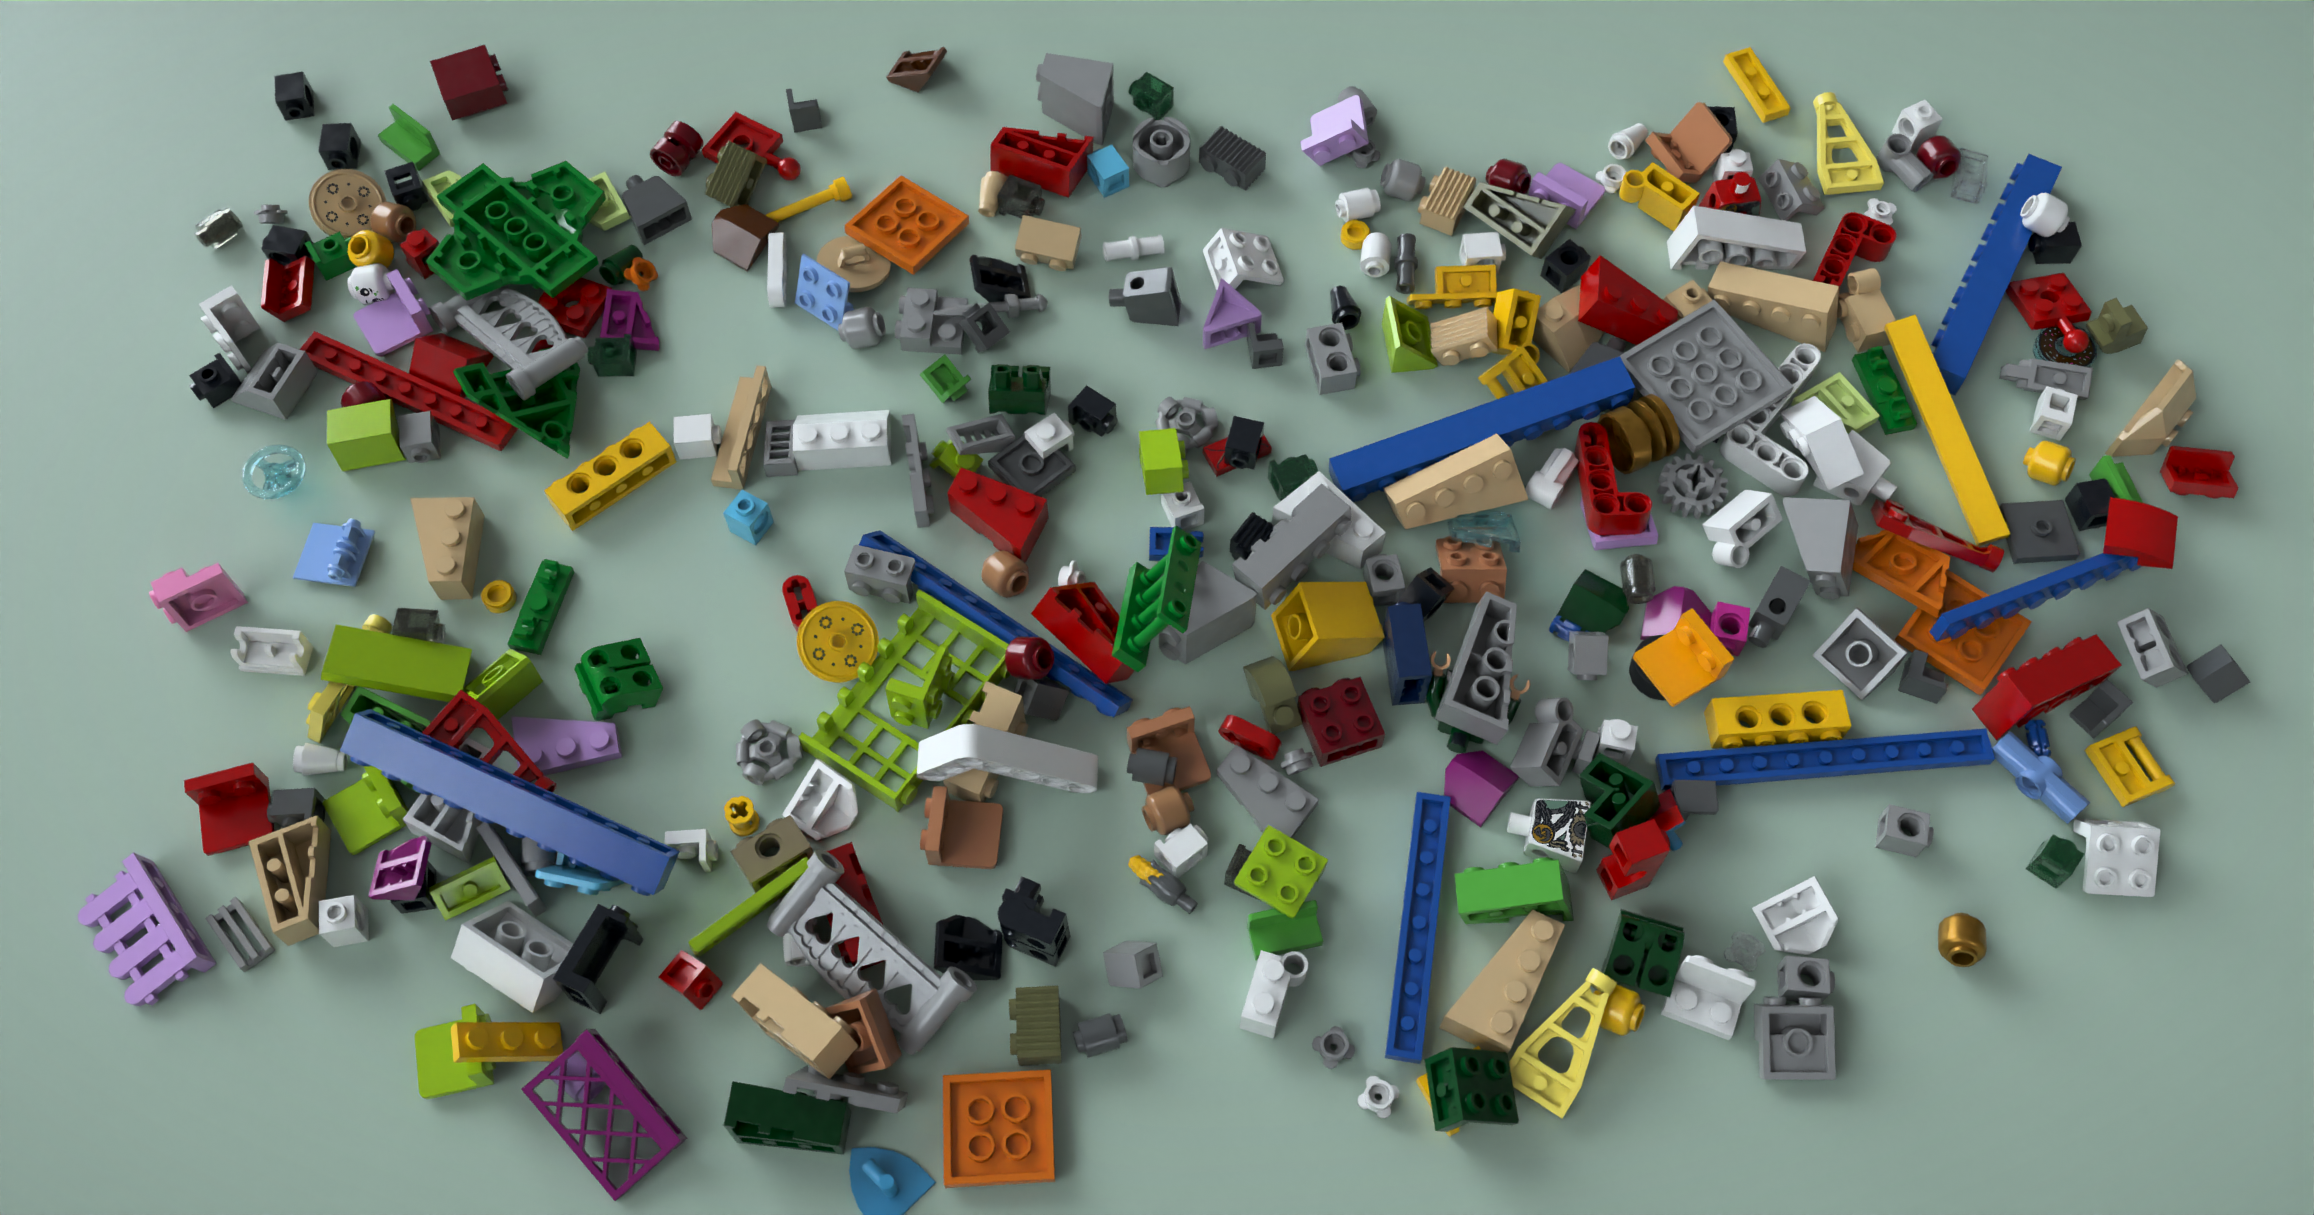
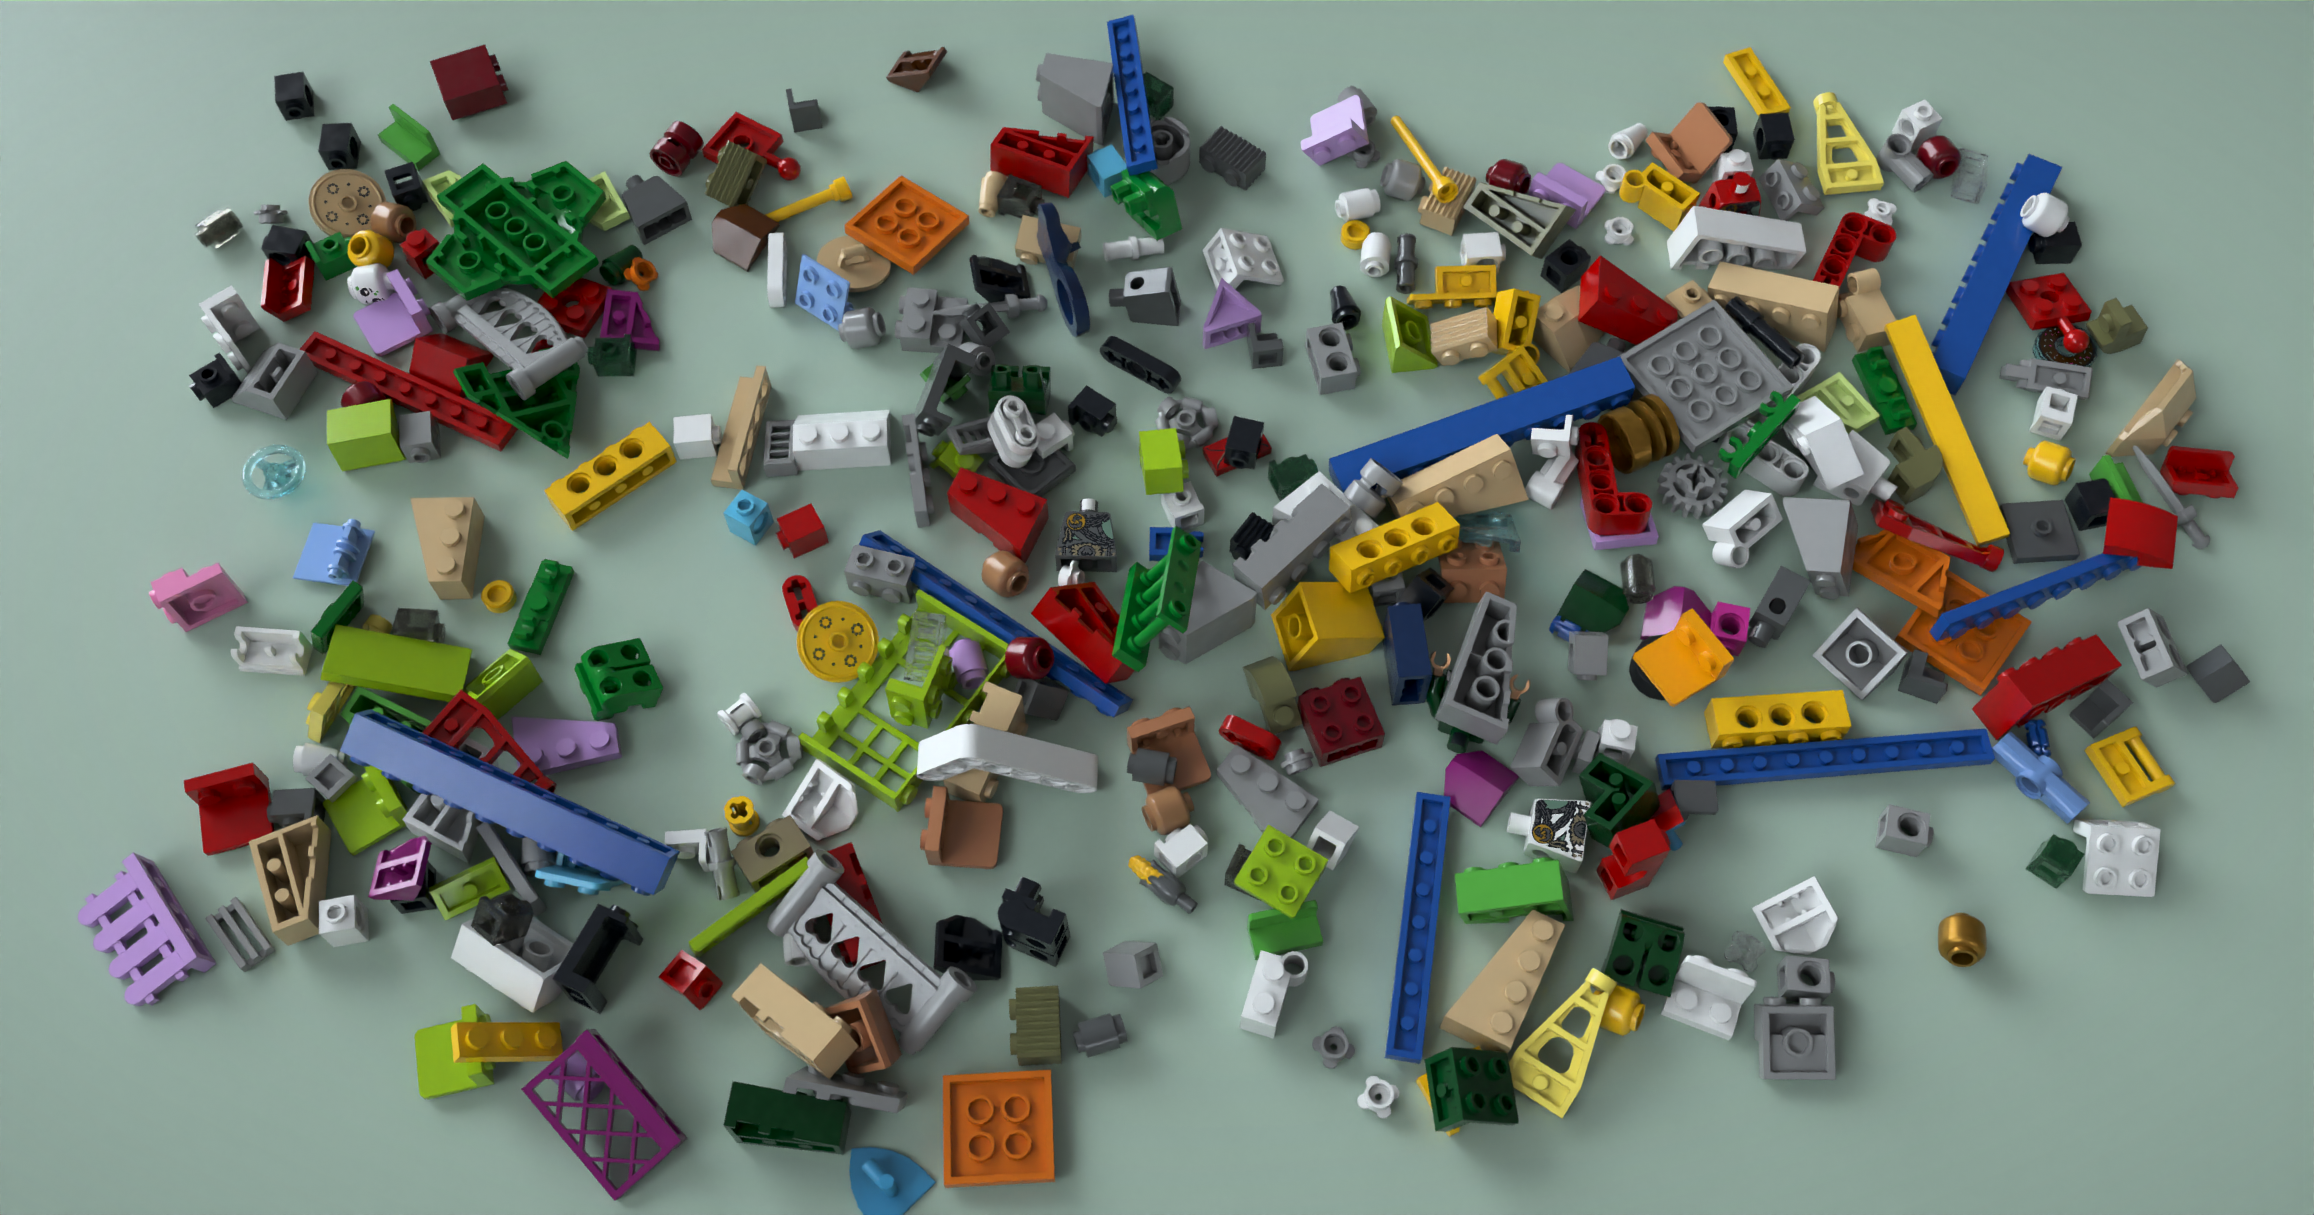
none -> light grey plate [305,754,358,803]
none -> green plate [310,580,364,654]
none -> clear smoke brick [471,894,534,946]
none -> light grey pin [704,827,740,900]
none -> white bush [717,693,762,736]
none -> red brick [775,503,829,559]
none -> clear slope [904,611,948,682]
none -> dark grey panel [914,344,977,437]
none -> lavender brick [949,638,989,690]
none -> light grey brick [958,342,996,376]
none -> white brick [987,395,1040,468]
none -> dark blue animal [1037,203,1090,337]
none -> torso [1055,498,1117,572]
none -> black beam [1100,336,1181,394]
none -> blue plate [1107,15,1158,176]
none -> green hips [1110,169,1182,241]
none -> white brick [1306,811,1359,870]
none -> yellow brick [1329,502,1460,594]
none -> light grey wheel [1343,458,1403,518]
none -> yellow piece [1391,116,1459,203]
none -> white bracket [1531,415,1579,458]
none -> white plate [1604,217,1634,246]
none -> green plate [1718,391,1801,479]
none -> black pin [1724,296,1805,369]
none -> black brick [1753,113,1795,160]
none -> olive brick [1887,426,1943,505]
none -> light grey sword [2133,446,2210,549]

